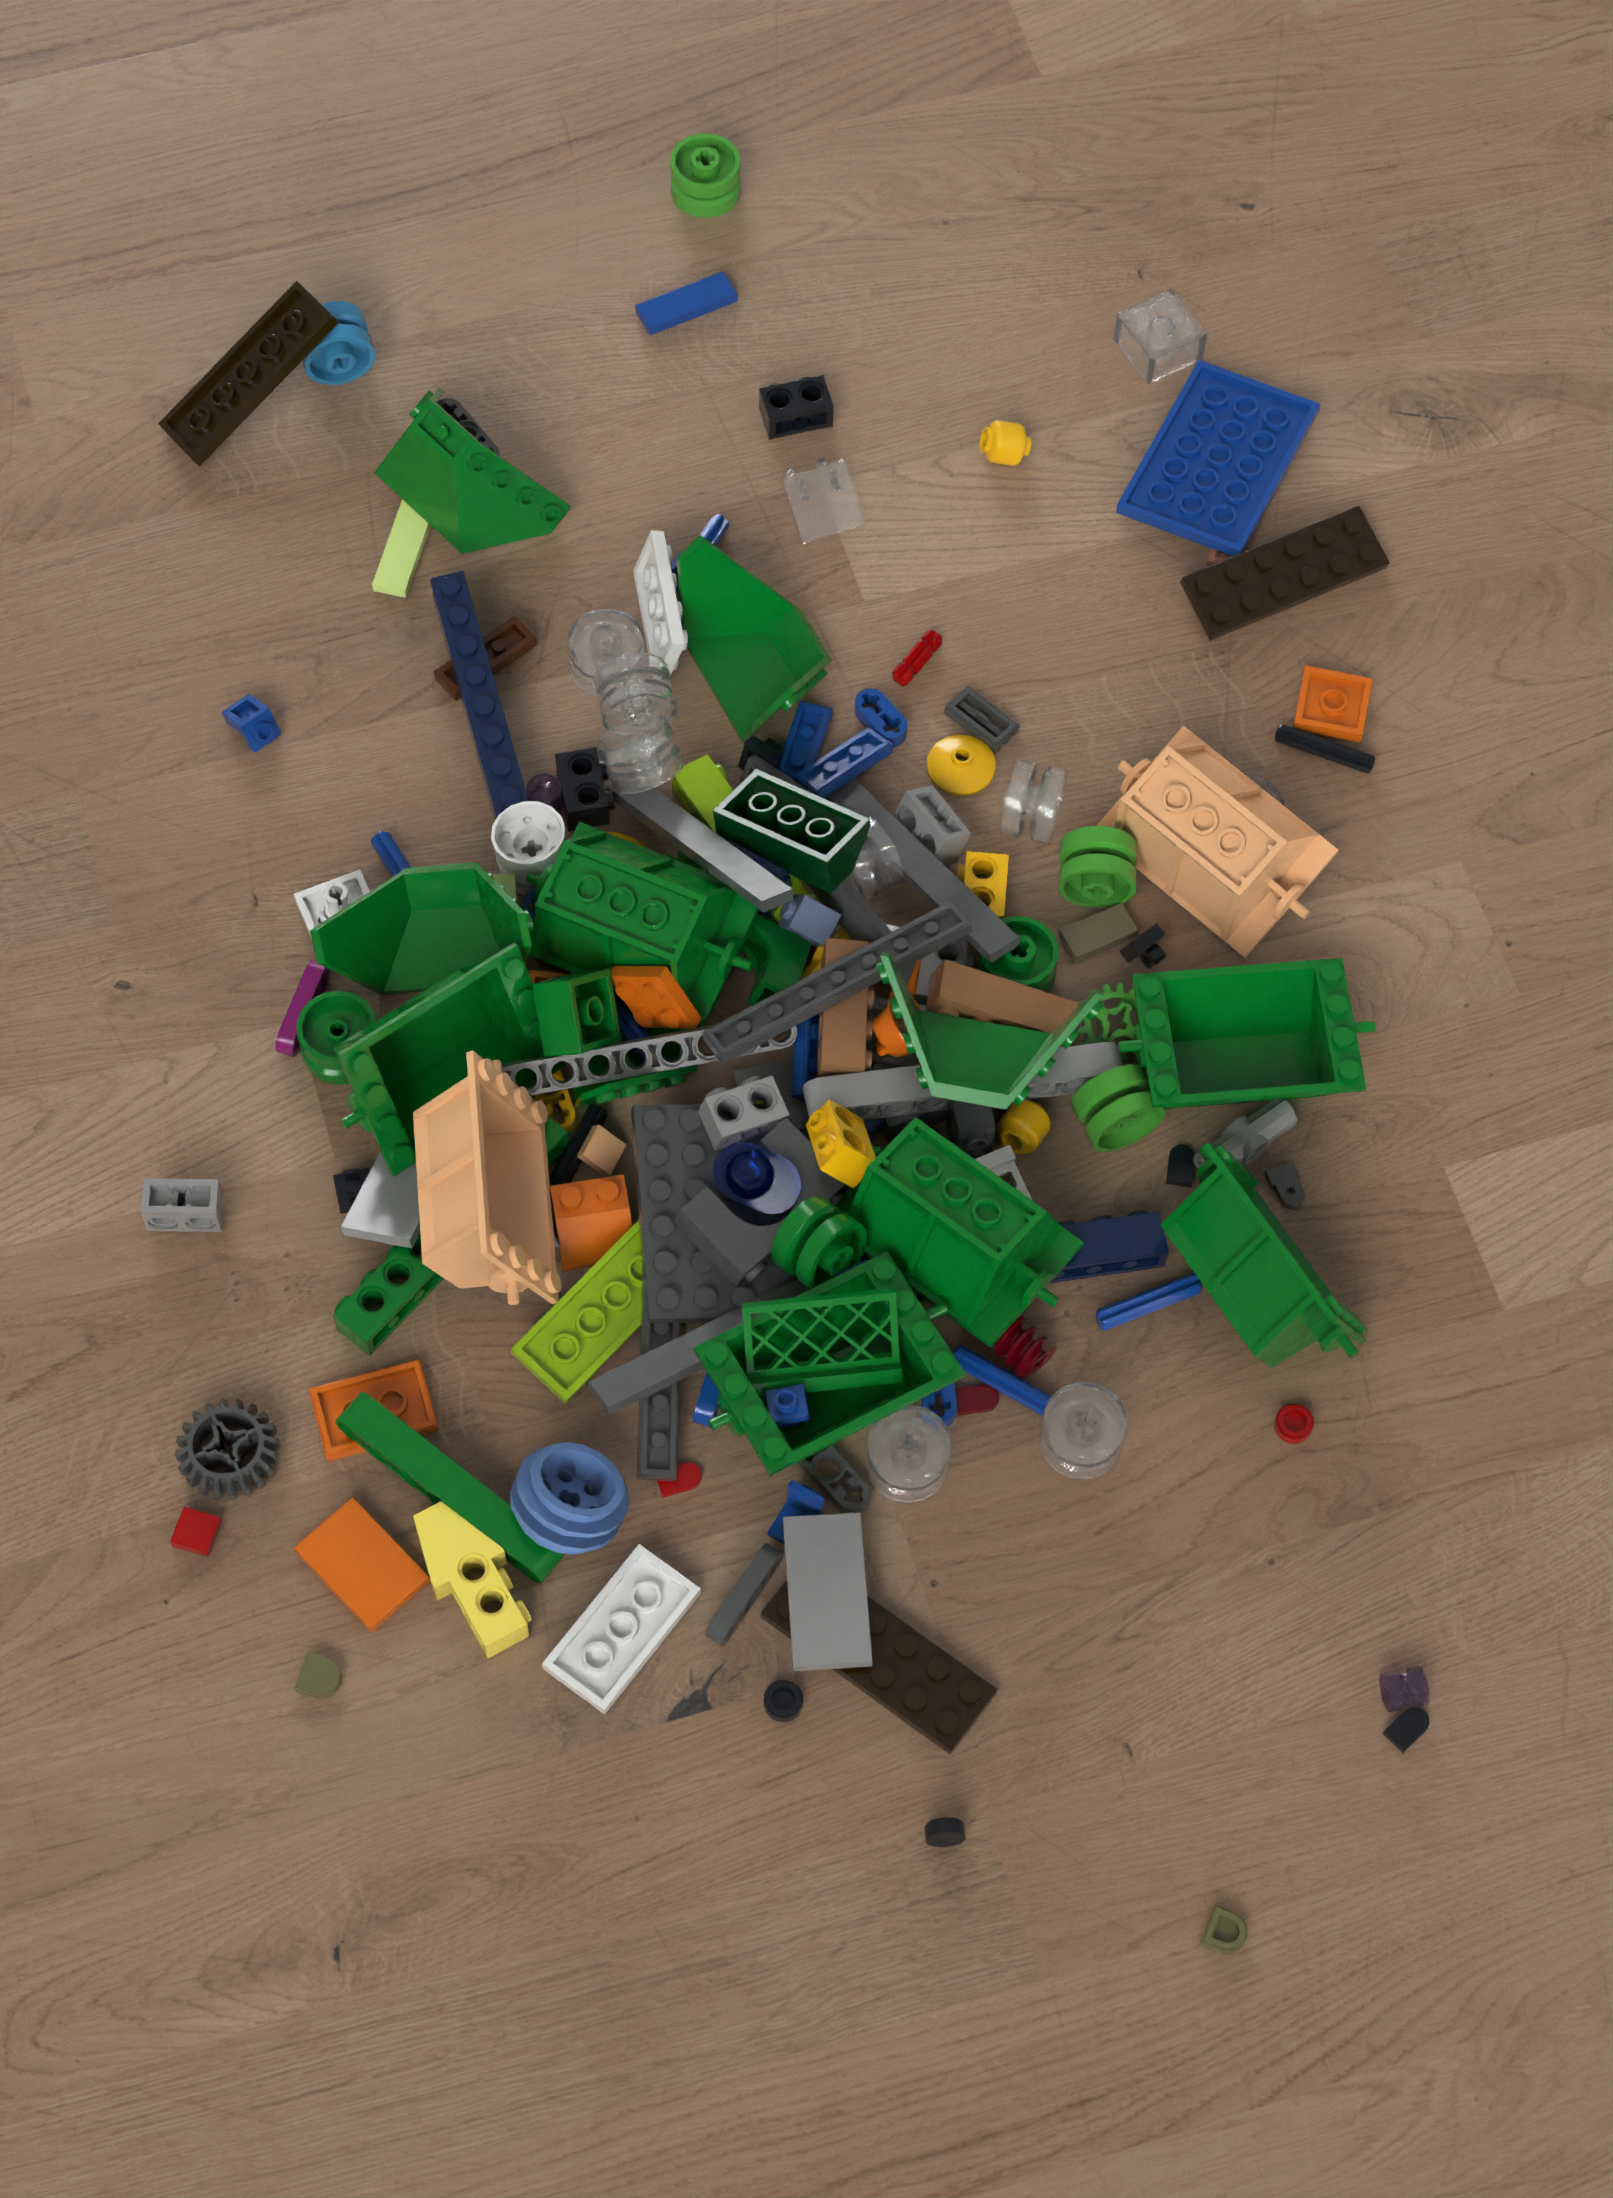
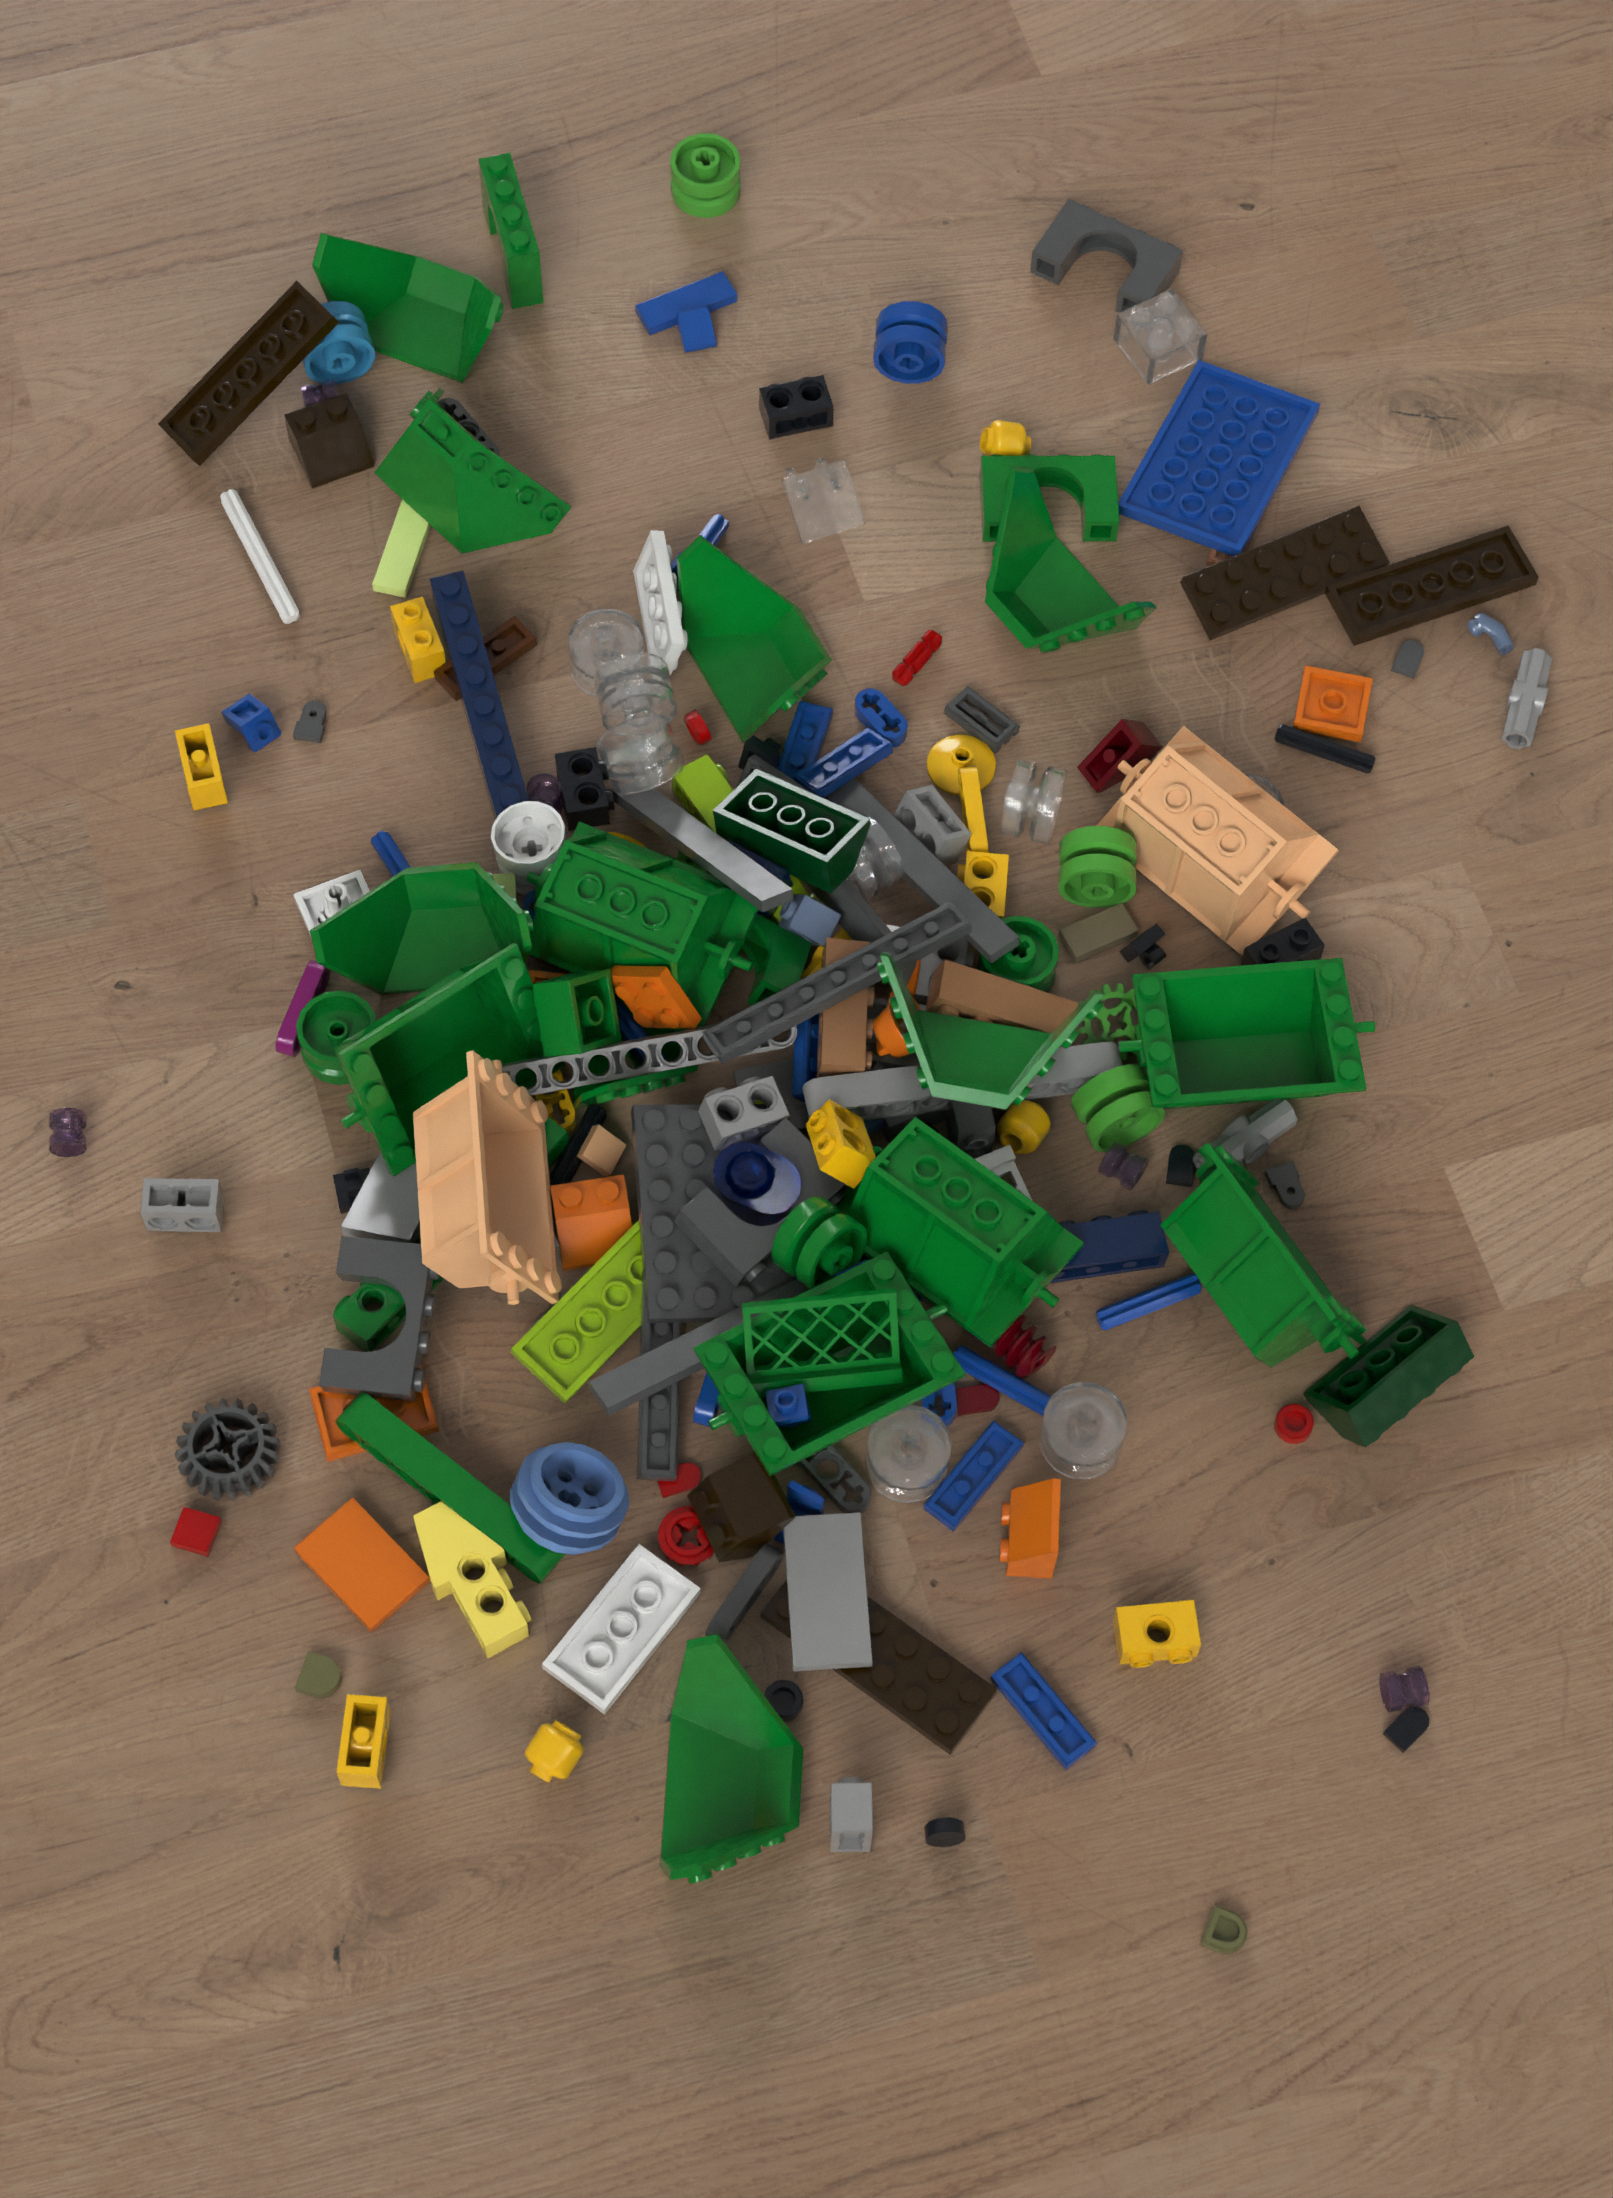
none -> wheel [49,1108,87,1157]
none -> yellow brick [175,723,228,811]
none -> white axle [220,489,300,624]
none -> dark brown slope [284,393,375,488]
none -> dark grey piece [293,701,326,743]
none -> clear purple wheel [301,379,338,407]
none -> green piece [312,233,504,383]
none -> dark grey arch [319,1236,440,1402]
none -> yellow brick [336,1694,391,1789]
none -> yellow brick [390,596,446,683]
none -> green arch [478,152,543,309]
none -> yellow head [525,1720,584,1783]
none -> red gear [658,1506,714,1567]
none -> green piece [660,1634,803,1884]
none -> blue slope [677,307,717,353]
none -> red tile [683,710,712,746]
none -> dark brown slope [687,1452,796,1562]
none -> light grey brick [829,1777,873,1852]
none -> blue wheel [873,301,948,384]
none -> blue tile [923,1420,1024,1532]
none -> yellow beam [958,767,988,853]
none -> green arch [979,454,1119,542]
none -> green piece [985,466,1157,653]
none -> blue tile [990,1652,1097,1770]
none -> orange slope [999,1478,1061,1579]
none -> dark grey arch [1030,199,1183,324]
none -> dark red slope [1077,719,1163,793]
none -> wheel [1098,1141,1149,1191]
none -> yellow brick [1113,1600,1201,1668]
none -> black brick [1240,918,1325,966]
none -> dark green slope [1303,1305,1474,1447]
none -> dark brown plate [1325,525,1539,646]
none -> dark grey piece [1391,640,1424,679]
none -> sand blue arm [1467,613,1515,655]
none -> light grey piece [1501,648,1552,750]

